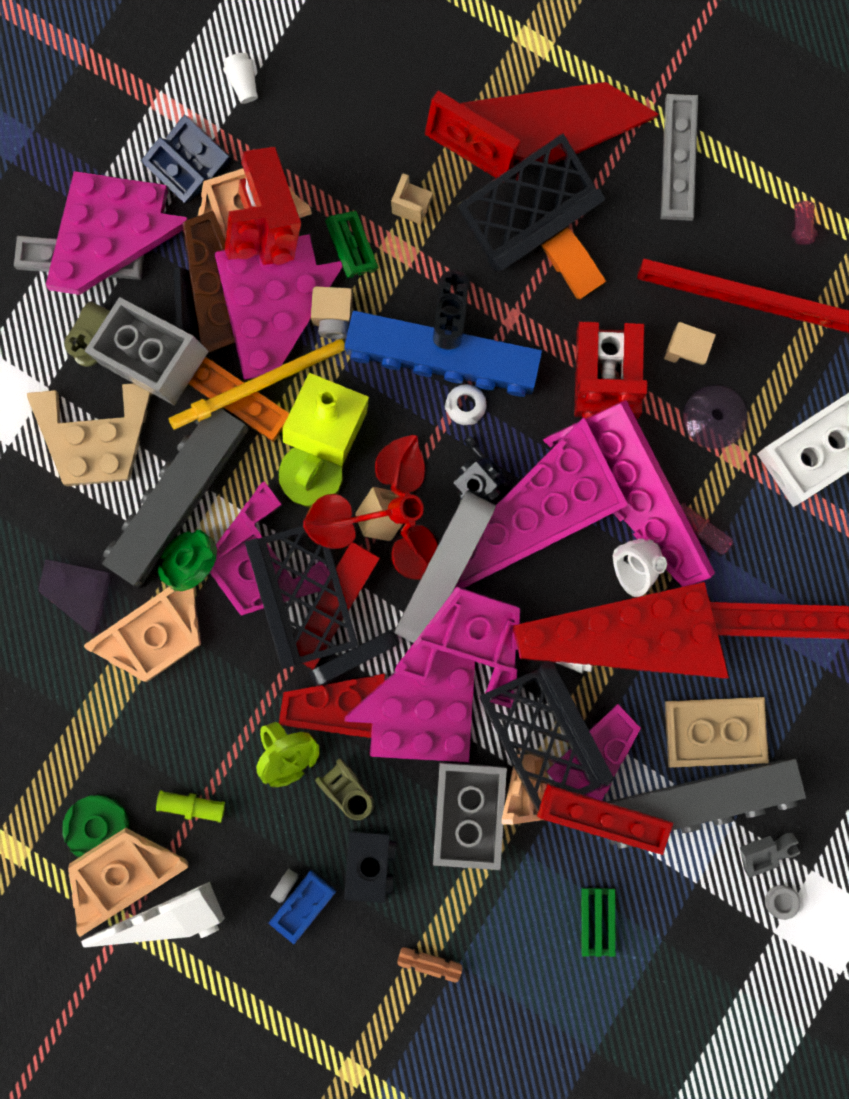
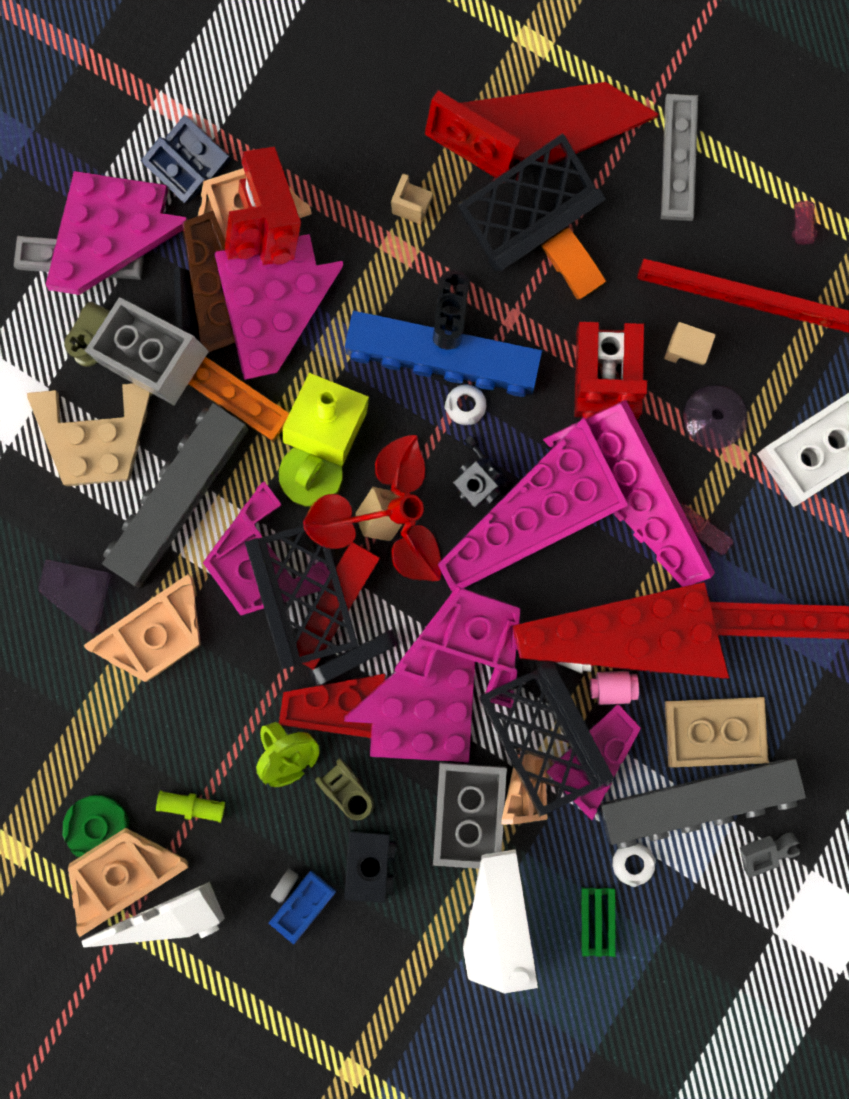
green tile [158,530,217,591] -> none
yellow bar [169,338,345,430] -> none
white cone [223,53,258,104] -> none
tan panel [311,286,353,326] -> none
light grey tile [318,319,350,339] -> none
green tile [325,211,379,278] -> none
light grey beam [394,491,496,643] -> none
nougat axle [397,947,463,983] -> none
red tile [537,784,673,855] -> none
white helmet [613,538,667,597] -> none
light grey tile [765,885,801,920] -> none
none -> white wedge [463,849,538,993]
none -> bright pink brick [590,671,639,705]
none -> white piece [612,843,656,887]

